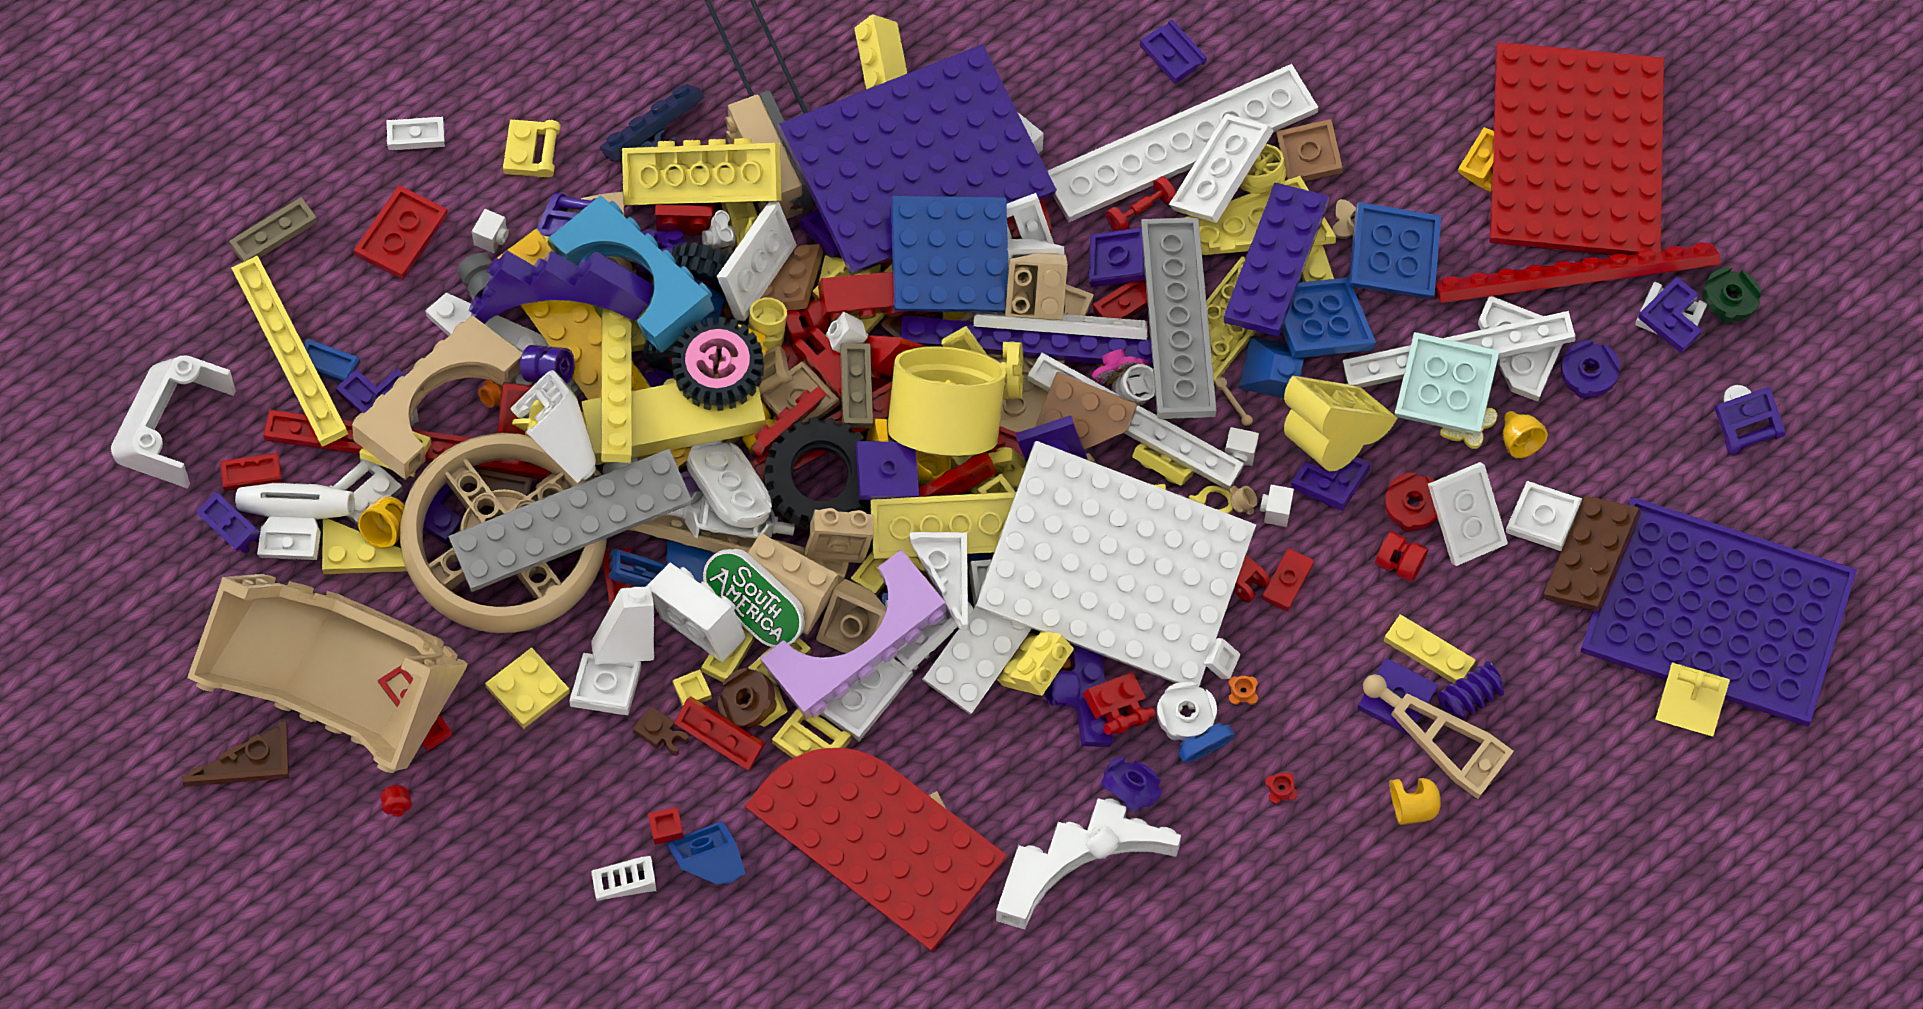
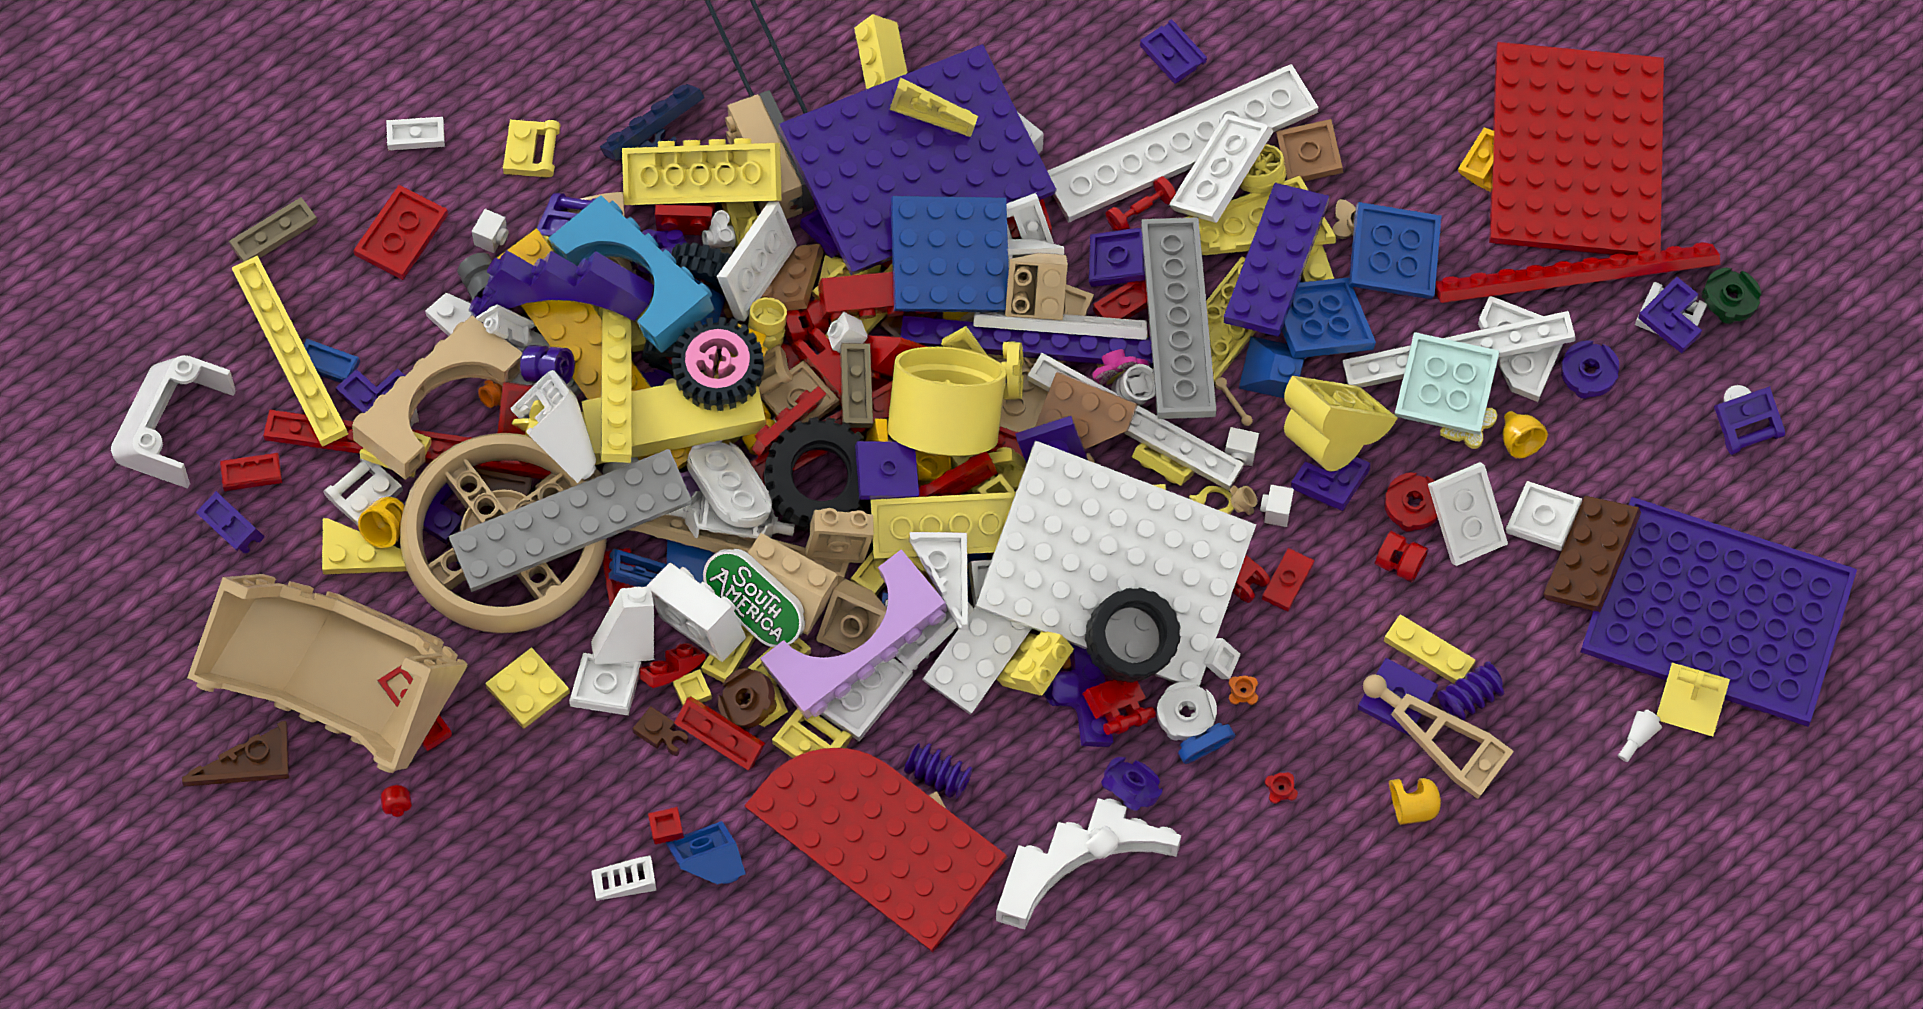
white plate [235,483,355,560] -> none
none -> white hinge [476,304,535,348]
none -> red slope [639,643,705,688]
none -> light yellow wing [890,77,978,137]
none -> dark purple piece [904,743,973,799]
none -> black tyre [1085,588,1181,682]
none -> white cone [1618,710,1662,762]

